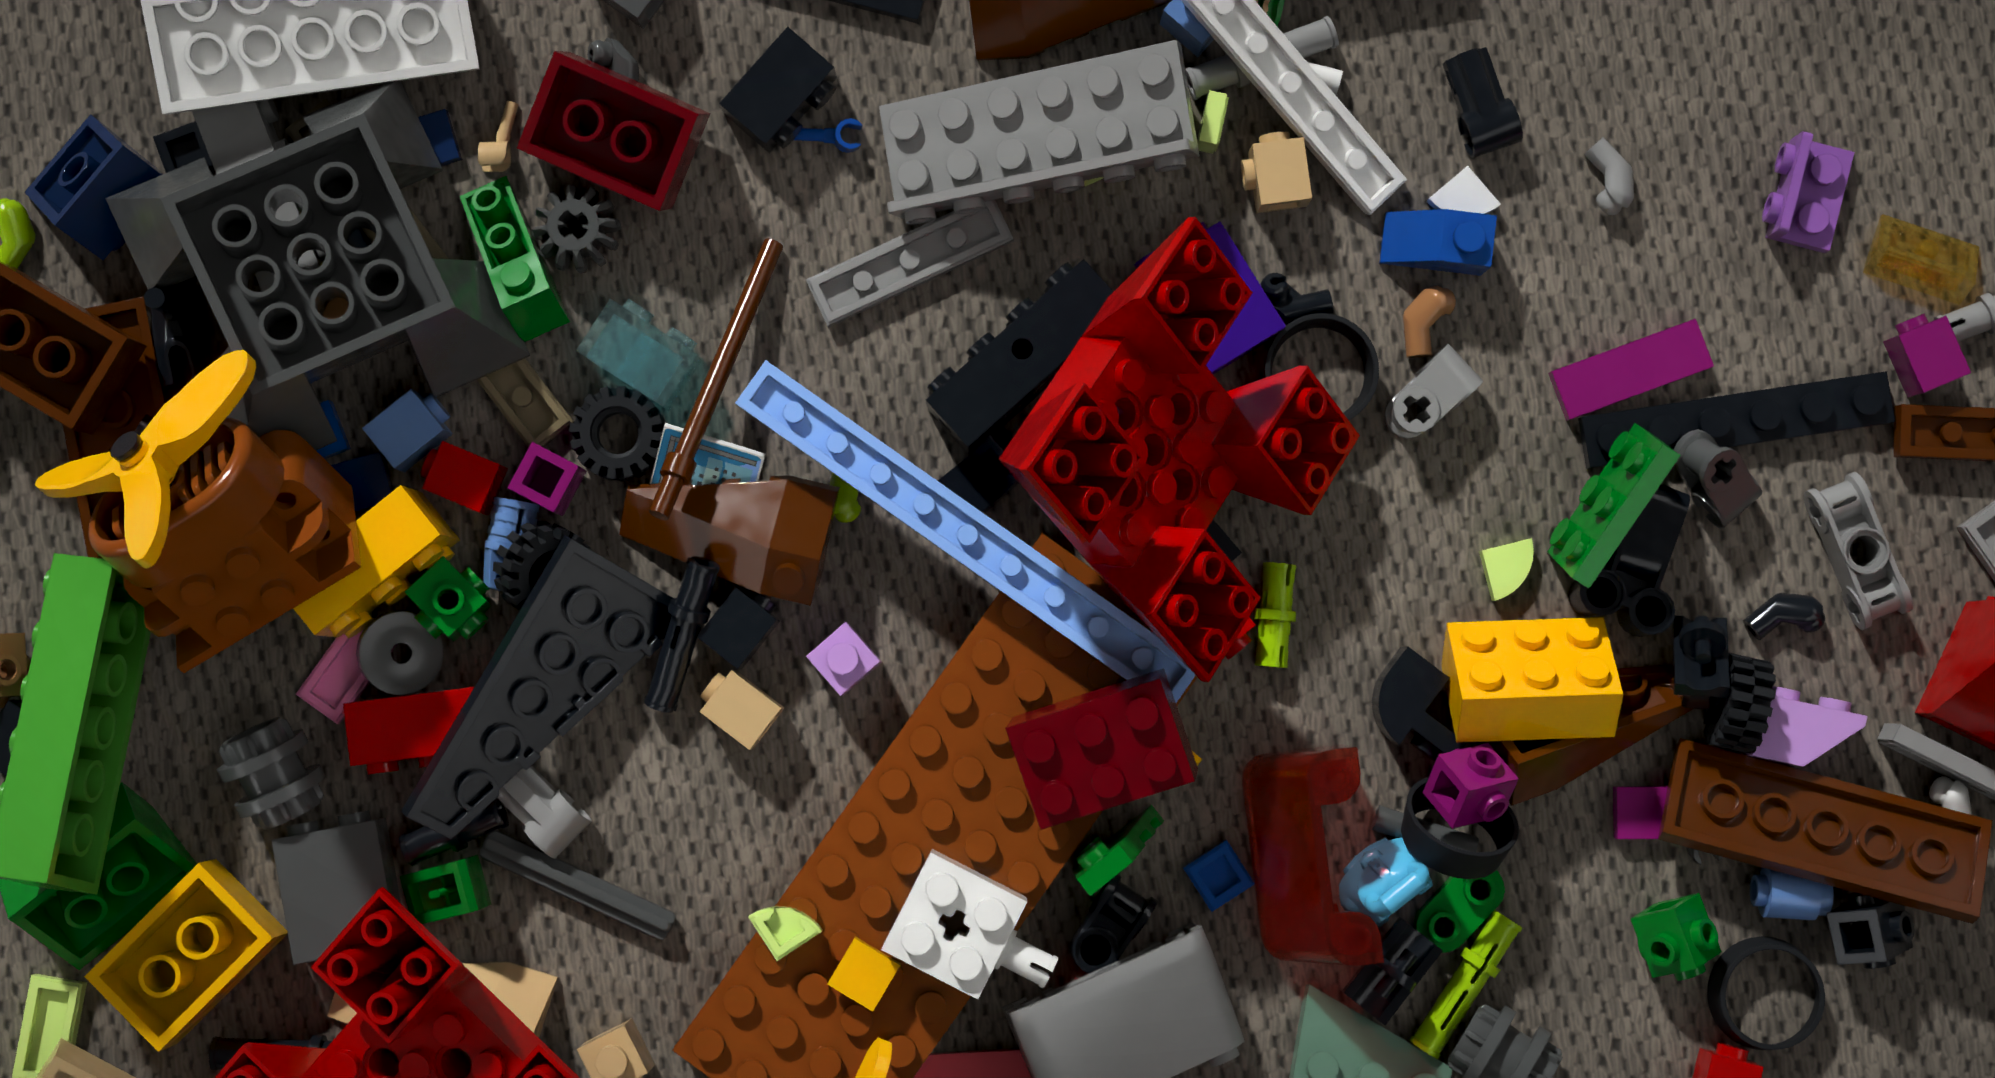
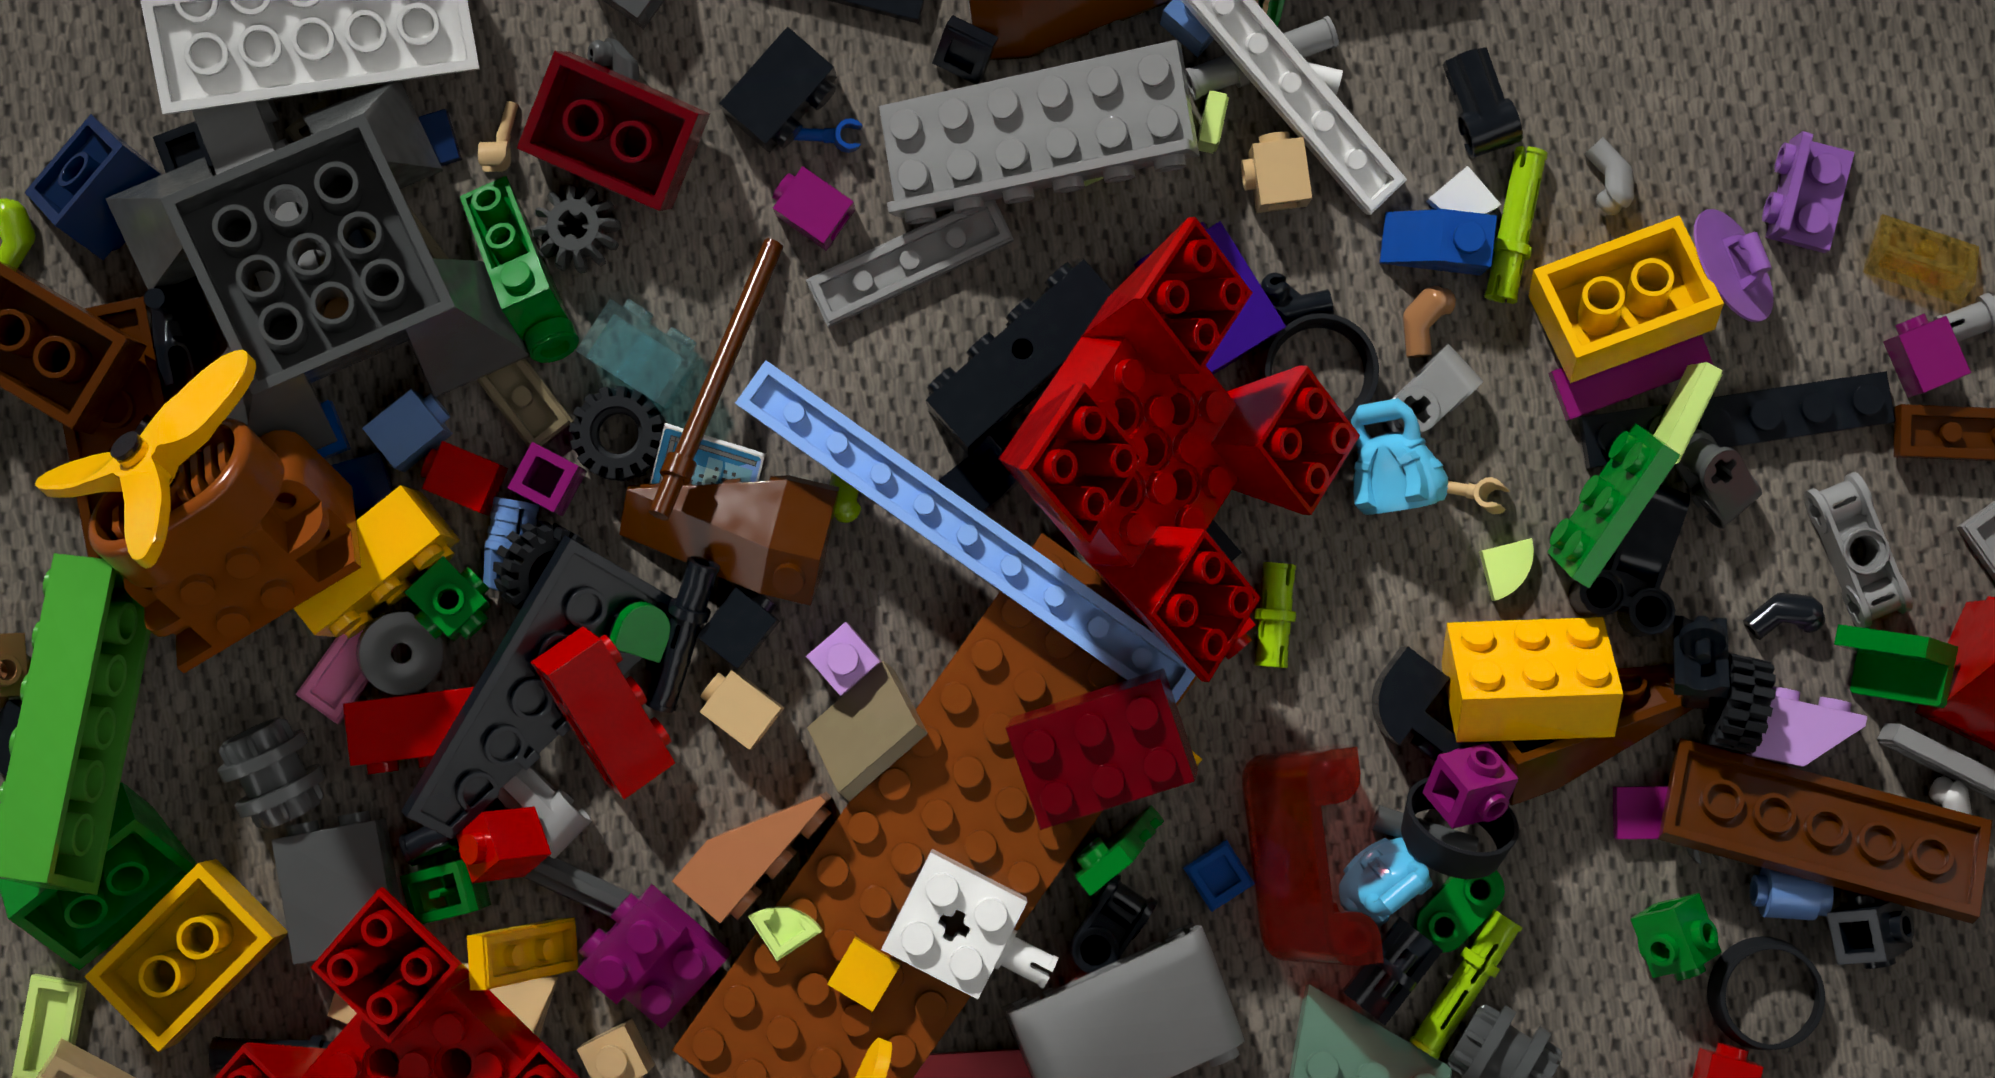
none -> red brick [456,806,552,883]
none -> yellow tile [467,917,578,990]
none -> green tile [524,317,579,363]
none -> red brick [531,626,675,800]
none -> magenta plate [577,884,731,1029]
none -> green tile [610,602,671,663]
none -> nougat slope [672,792,832,923]
none -> magenta brick [772,166,856,251]
none -> dark tan tile [807,661,928,801]
none -> black tile [932,15,999,84]
none -> medium azure piece [1351,398,1448,515]
none -> tan hand [1447,477,1510,514]
none -> lime pin [1484,146,1548,304]
none -> yellow brick [1528,216,1724,383]
none -> yellowish green tile [1654,362,1723,464]
none -> medium lavender shield [1694,209,1773,322]
none -> green panel [1834,624,1958,708]

